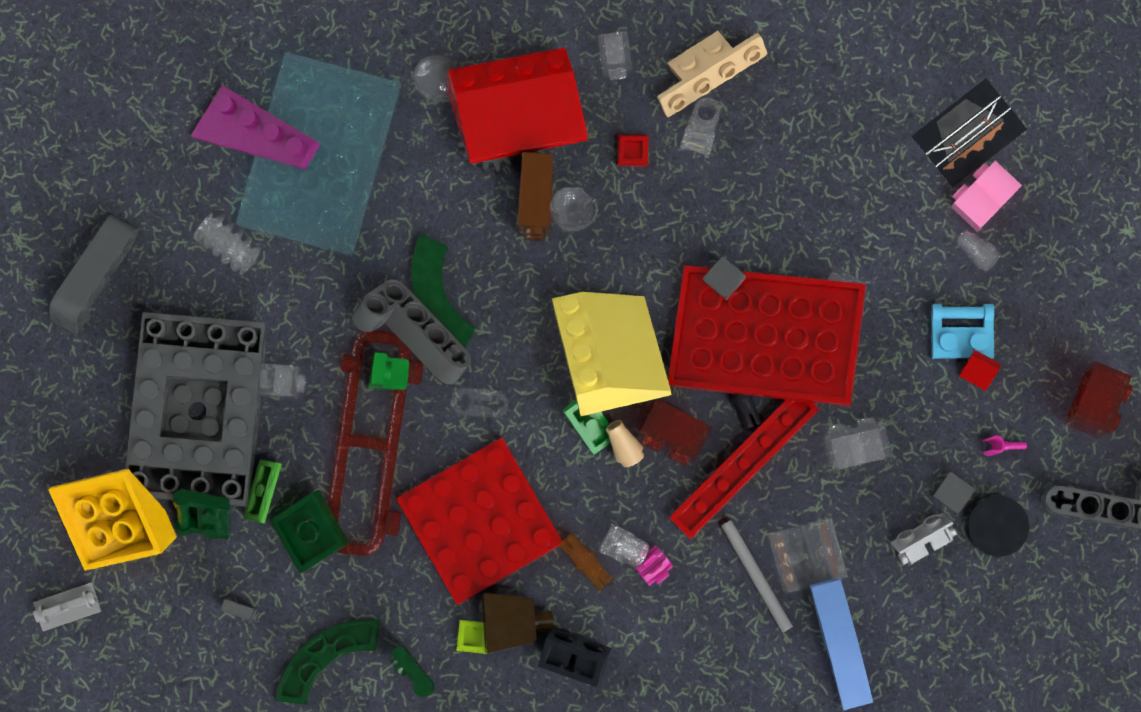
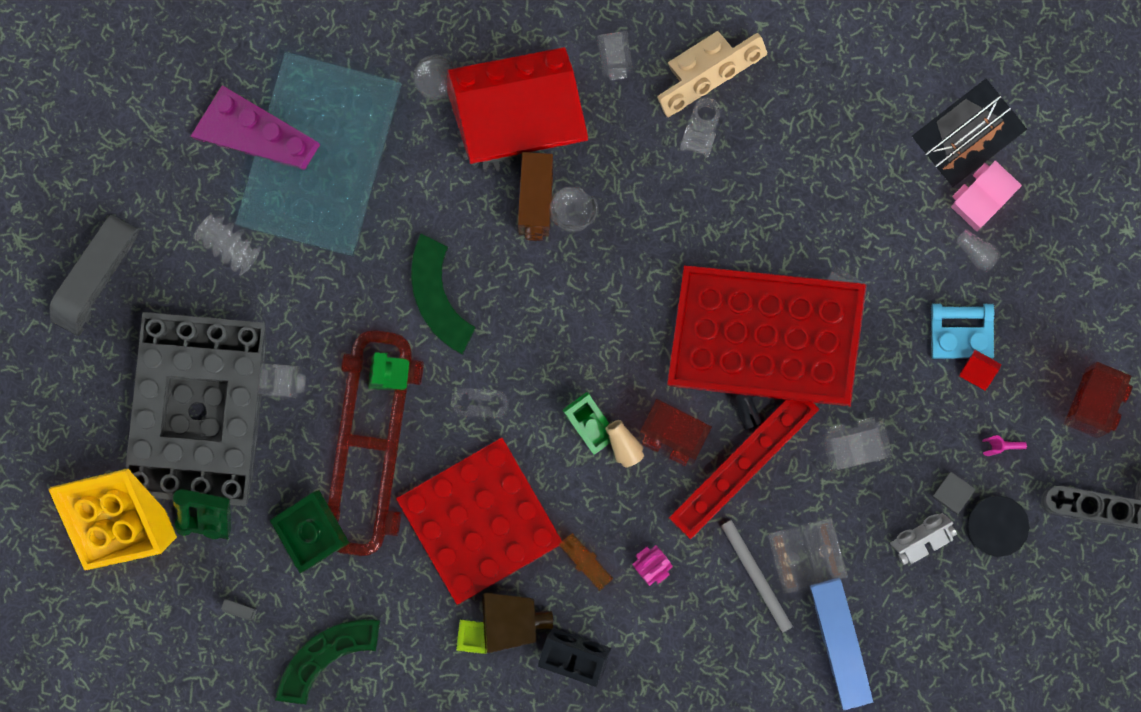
light grey hinge [33,582,102,632] -> none
bright green slope [243,459,282,524] -> none
dark grey beam [352,279,471,384] -> none
dark green plate [390,644,435,697] -> none
light yellow slope [552,292,672,416] -> none
clear piece [598,523,649,567] -> none
red tile [618,135,649,167] -> none
dark grey tile [703,256,747,300] -> none

